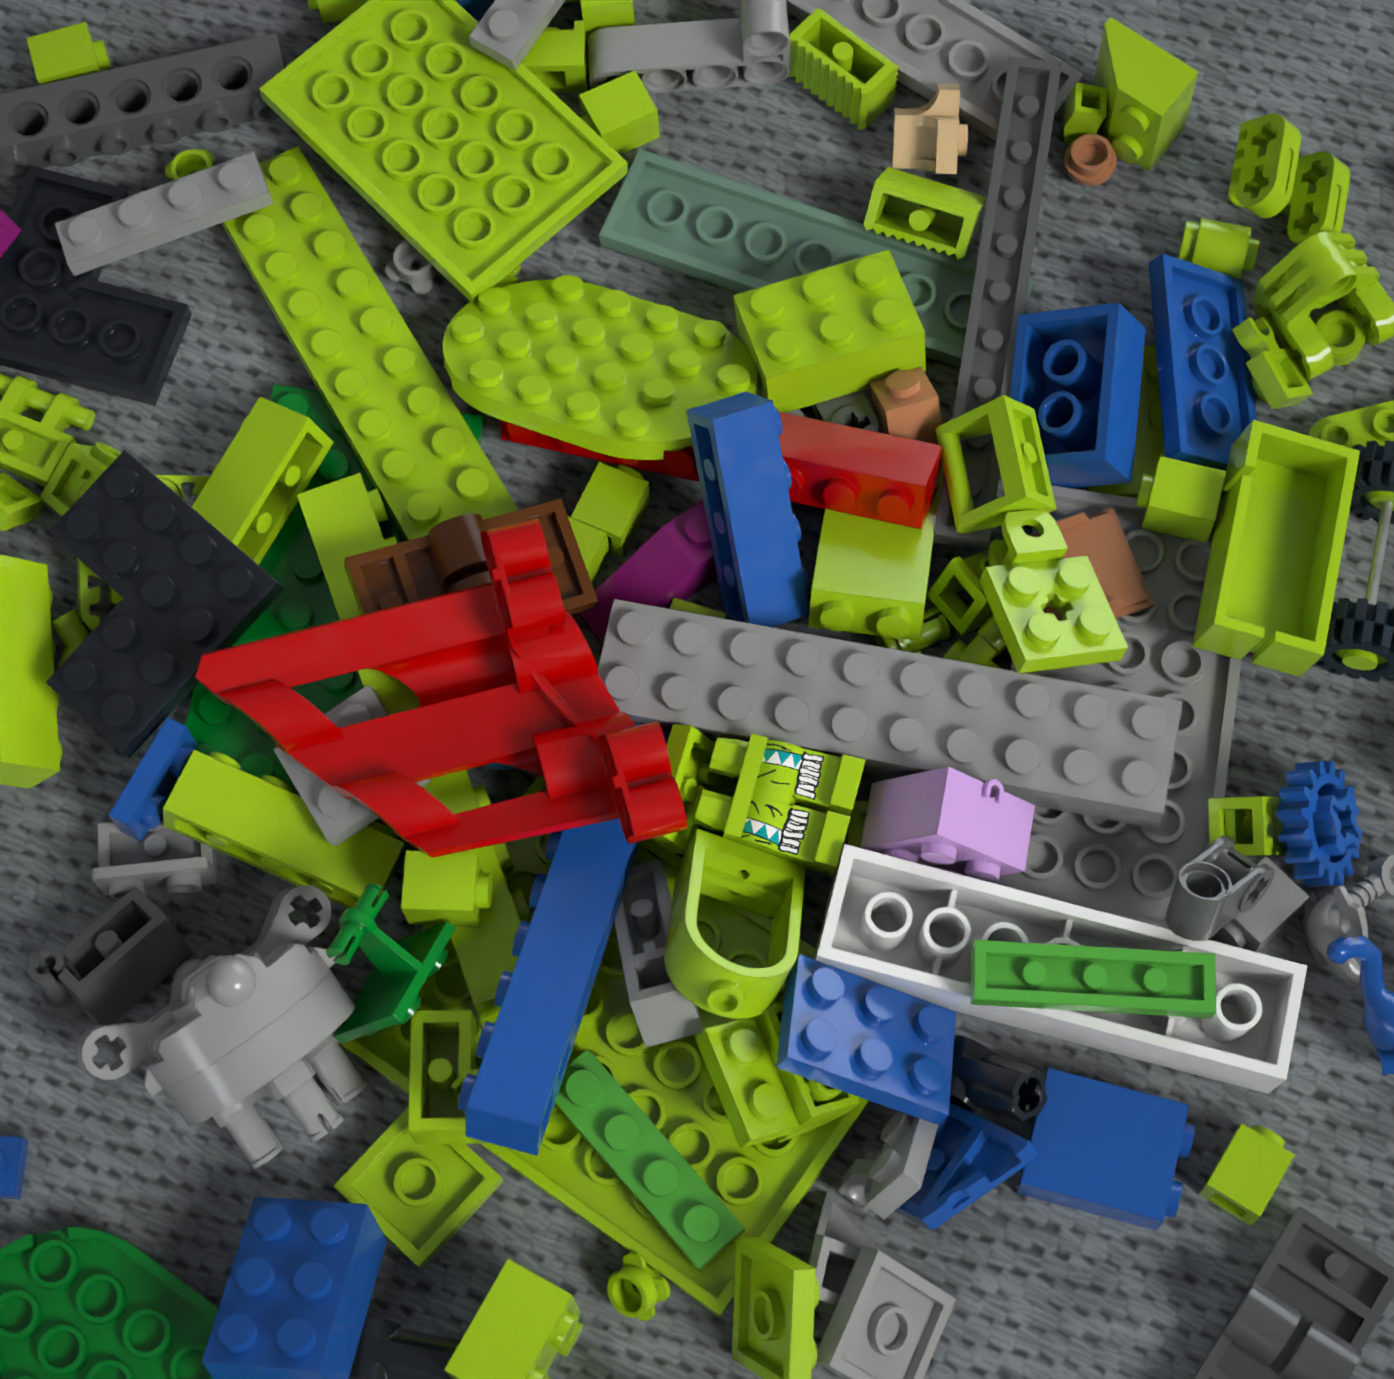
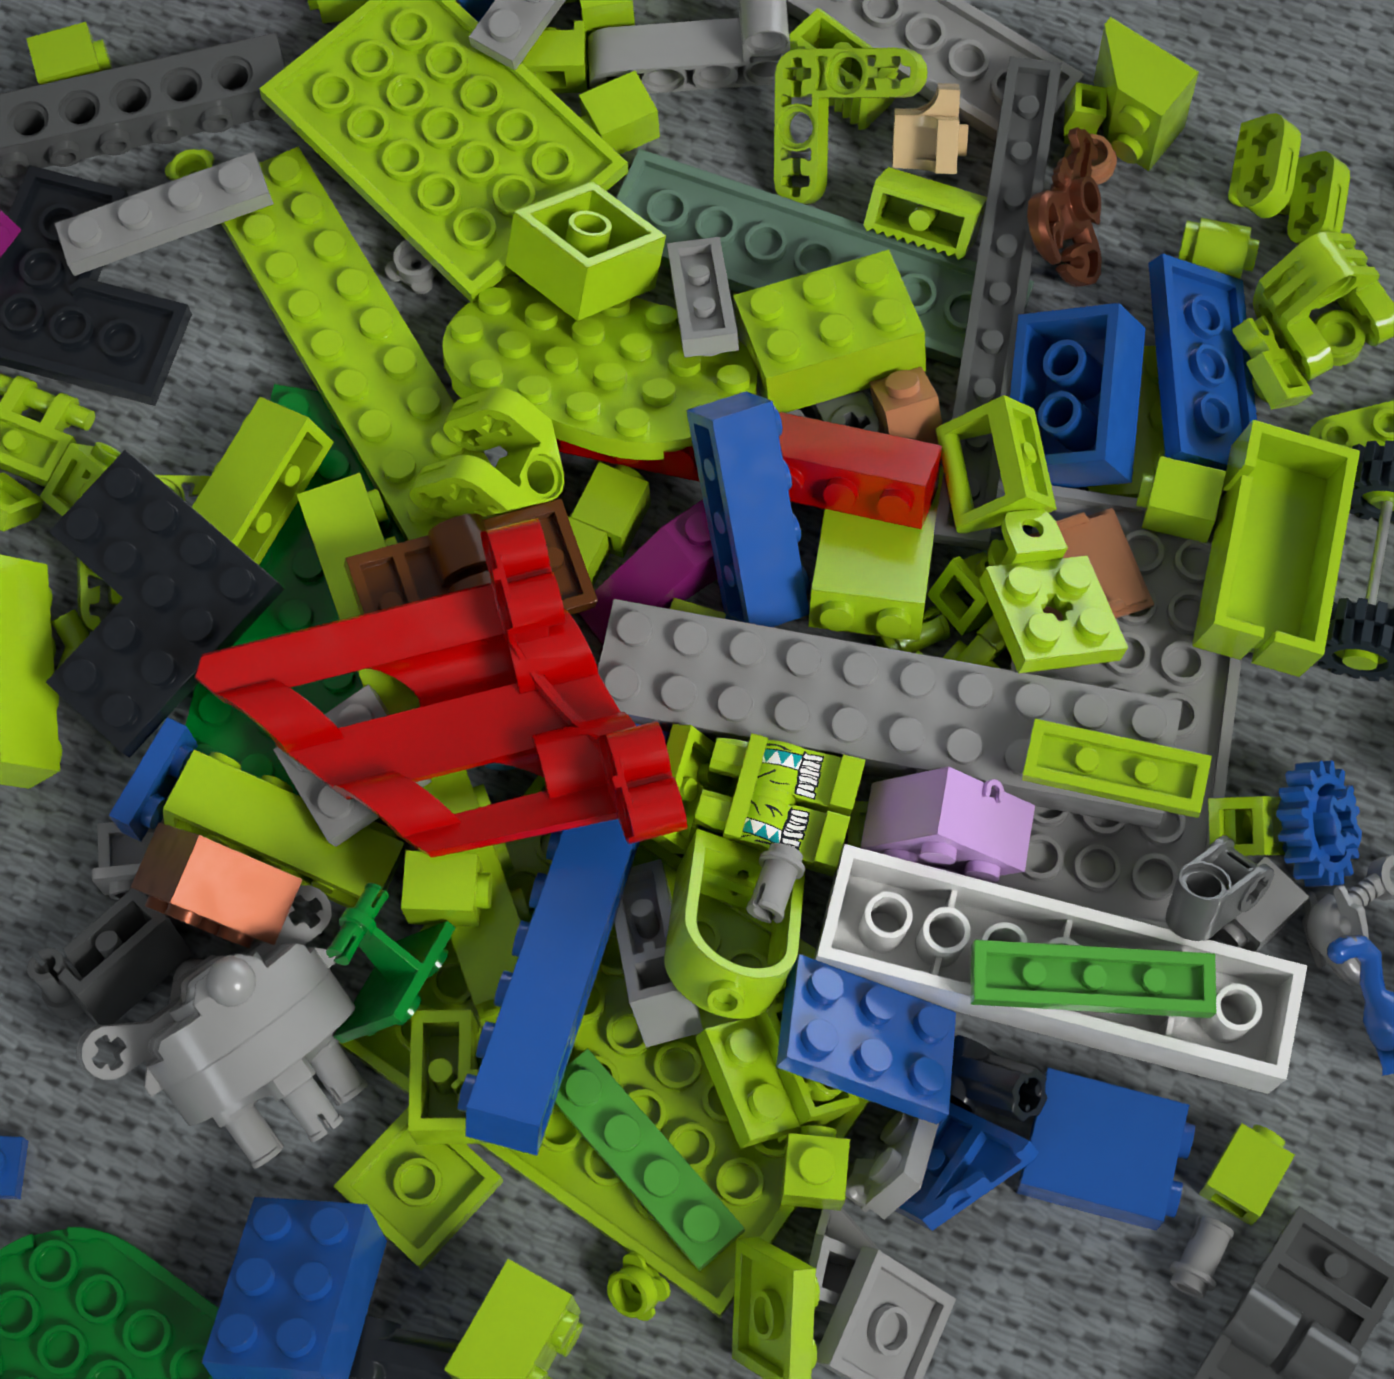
none -> brick [130,823,303,949]
none -> lime piece [409,387,564,518]
none -> lime brick [505,181,666,321]
none -> light grey plate [667,237,739,357]
none -> light grey pin [746,843,805,923]
none -> lime beam [774,47,928,205]
none -> lime brick [781,1125,850,1211]
none -> lime plate [1022,719,1212,818]
none -> copper animal [1027,127,1102,287]
none -> light grey pin [1169,1215,1234,1299]

